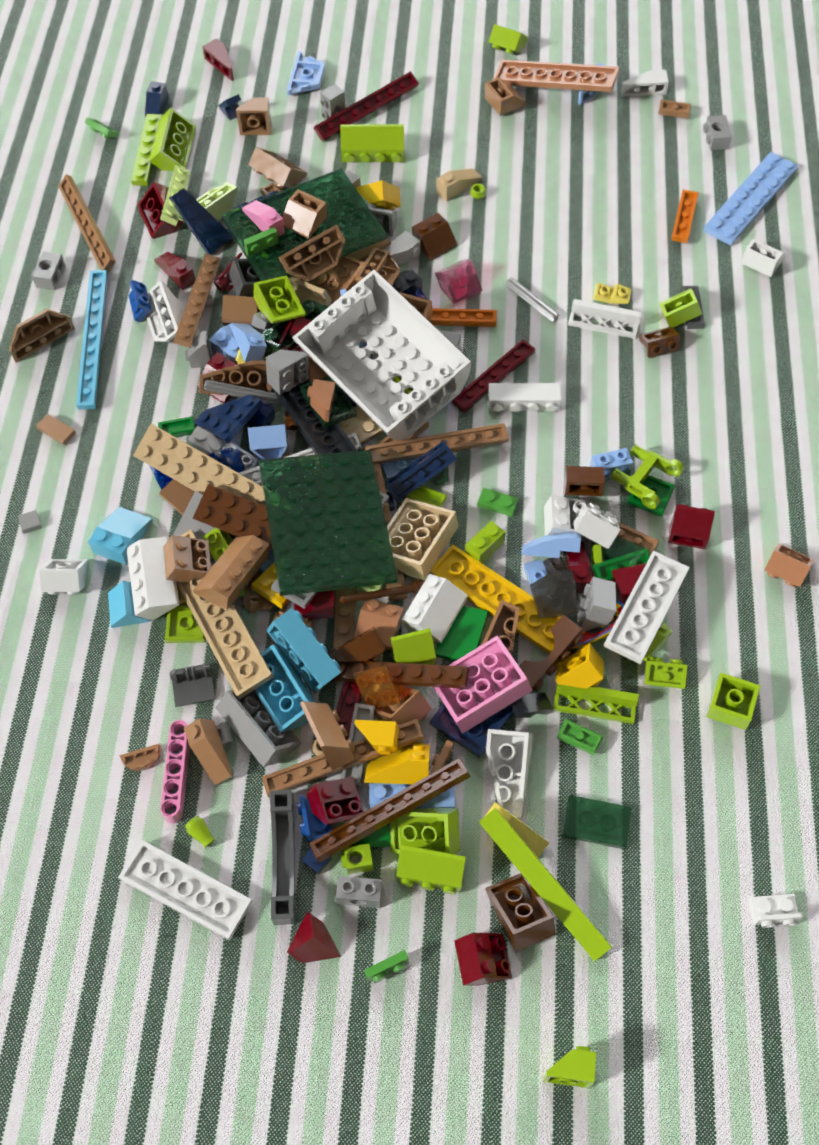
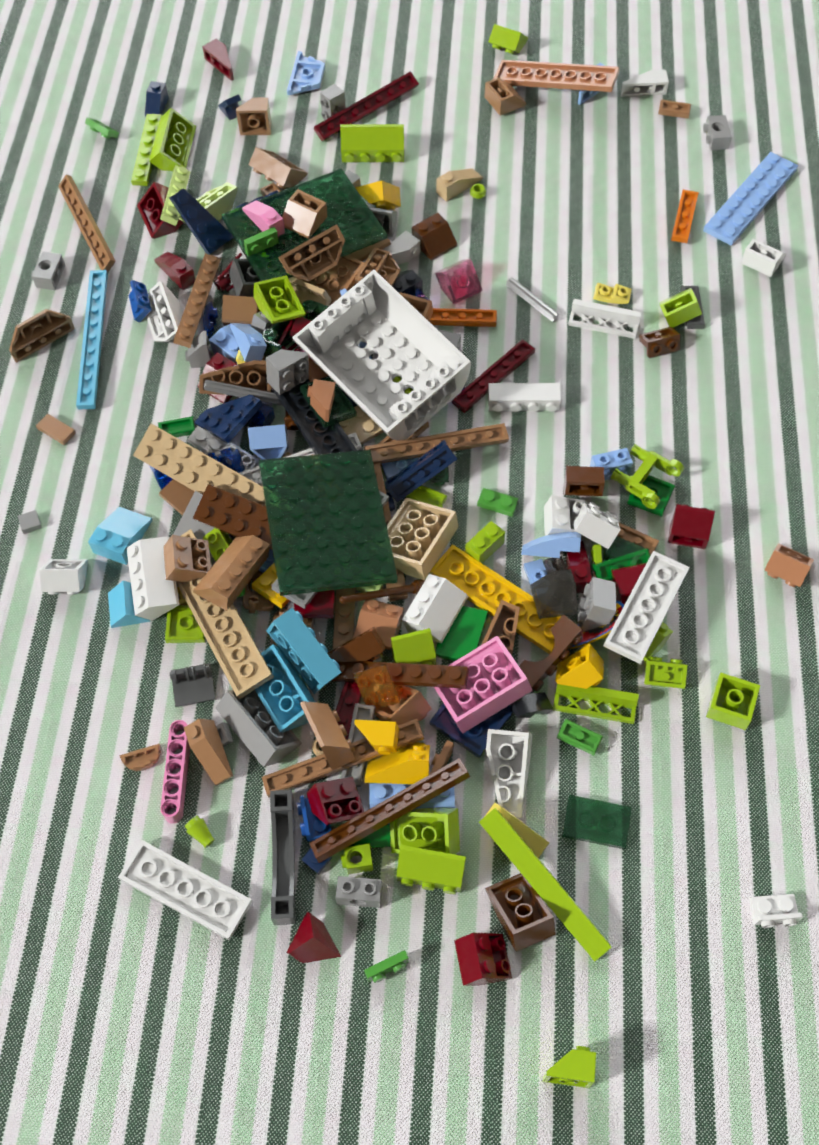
none -> clear blue slope [203,301,219,340]

